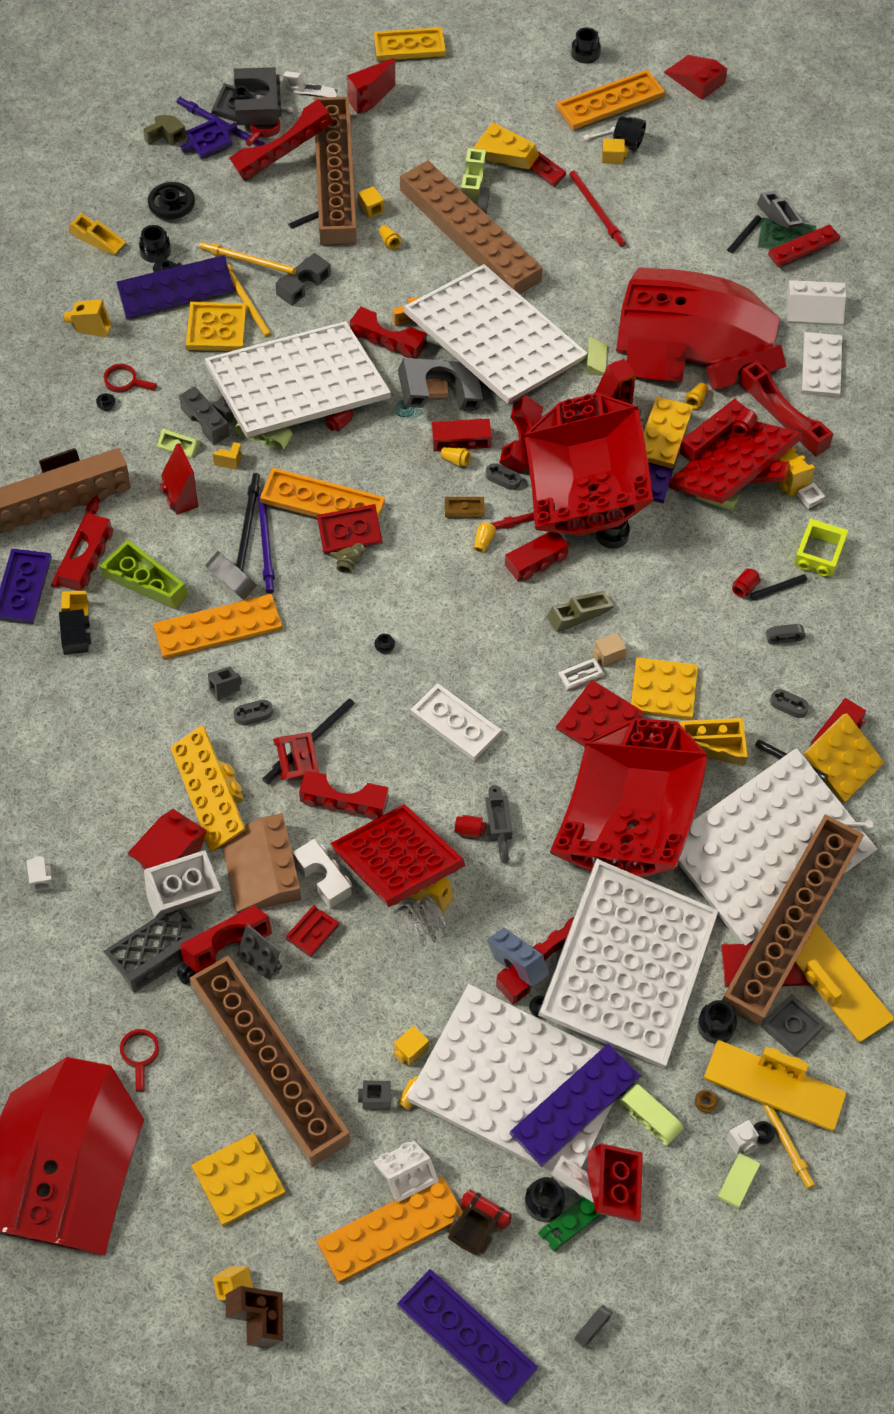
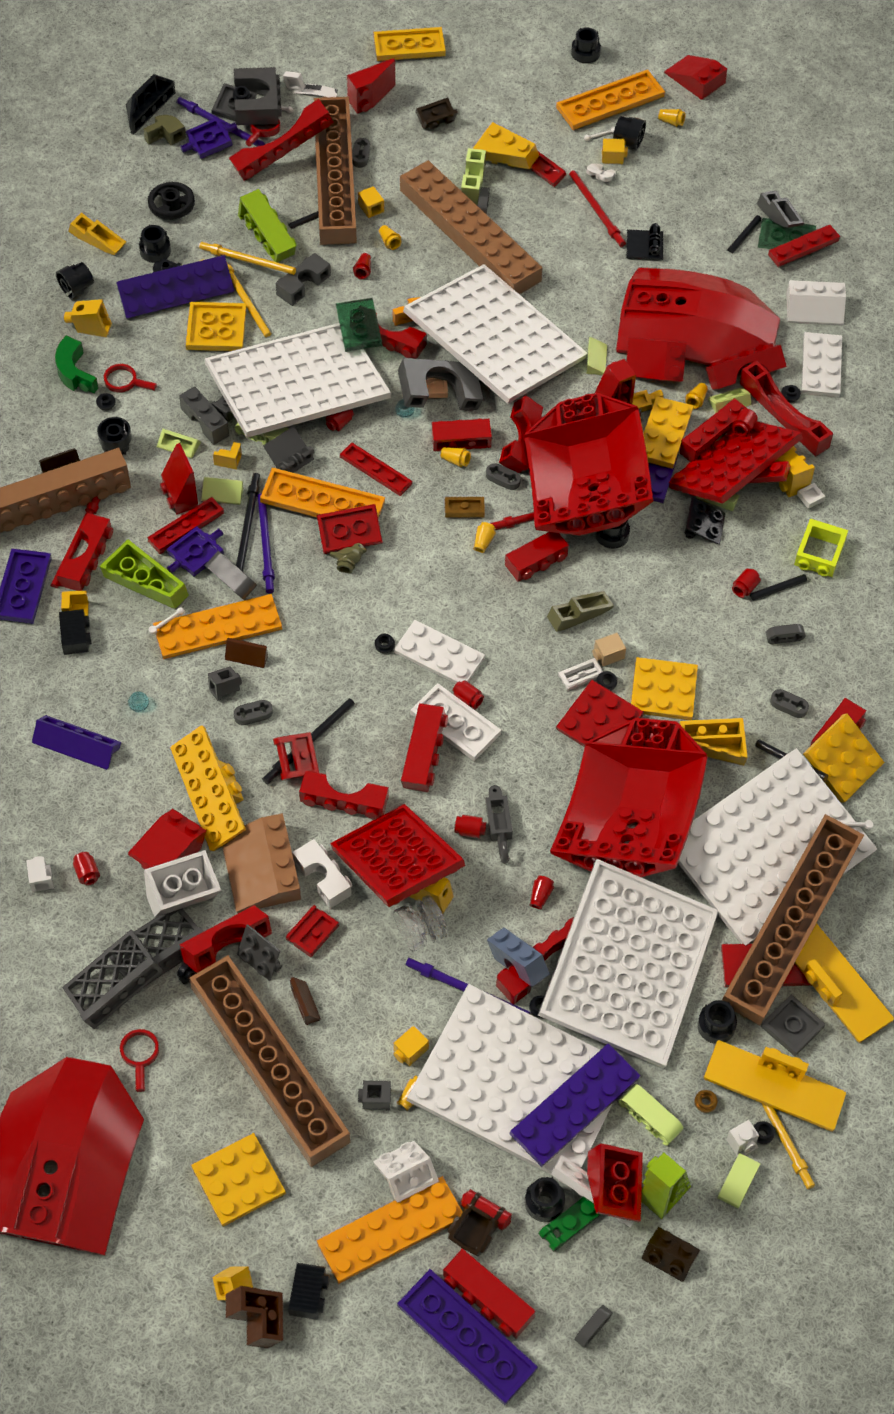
none -> dark purple panel [32,715,121,770]
none -> green arch [55,335,99,394]
none -> black piece [56,262,94,300]
none -> dark grey fence [62,929,164,1029]
none -> red brick [73,852,100,885]
none -> black piece [97,417,132,455]
none -> black wedge [126,74,176,135]
none -> clear light blue plate [128,691,149,712]
none -> red plate [147,497,224,554]
none -> white hinge [149,607,185,635]
none -> dark purple plate [167,526,224,577]
none -> yellowish green slope [201,477,243,505]
none -> reddish brown slope [225,638,268,668]
none -> lime wedge [238,189,297,263]
none -> dark grey hinge [263,426,315,473]
none -> black brick [288,1263,330,1320]
none -> reddish brown slope [290,977,321,1025]
none -> clear green tile [335,298,382,352]
none -> red tile [340,442,413,496]
none -> dark grey beam [352,138,370,168]
none -> red cone [353,253,371,279]
none -> white plate [394,620,485,684]
none -> red brick [401,703,448,792]
none -> dark purple bar [405,958,531,1014]
none -> dark brown bracket [415,97,458,130]
none -> red brick [443,1248,536,1339]
none -> red brick [453,680,484,709]
none -> red cone [530,875,554,910]
none -> white piece [586,163,616,182]
none -> black plate [596,671,617,691]
none -> black hinge [626,223,663,260]
none -> yellow plate [632,390,664,413]
none -> lime wedge [641,1152,692,1219]
none -> dark brown bracket [641,1226,700,1282]
none -> yellow cone [658,109,686,127]
none -> black hinge [684,496,726,544]
none -> yellowish green slope [708,387,752,413]
none -> black plate [781,385,801,402]

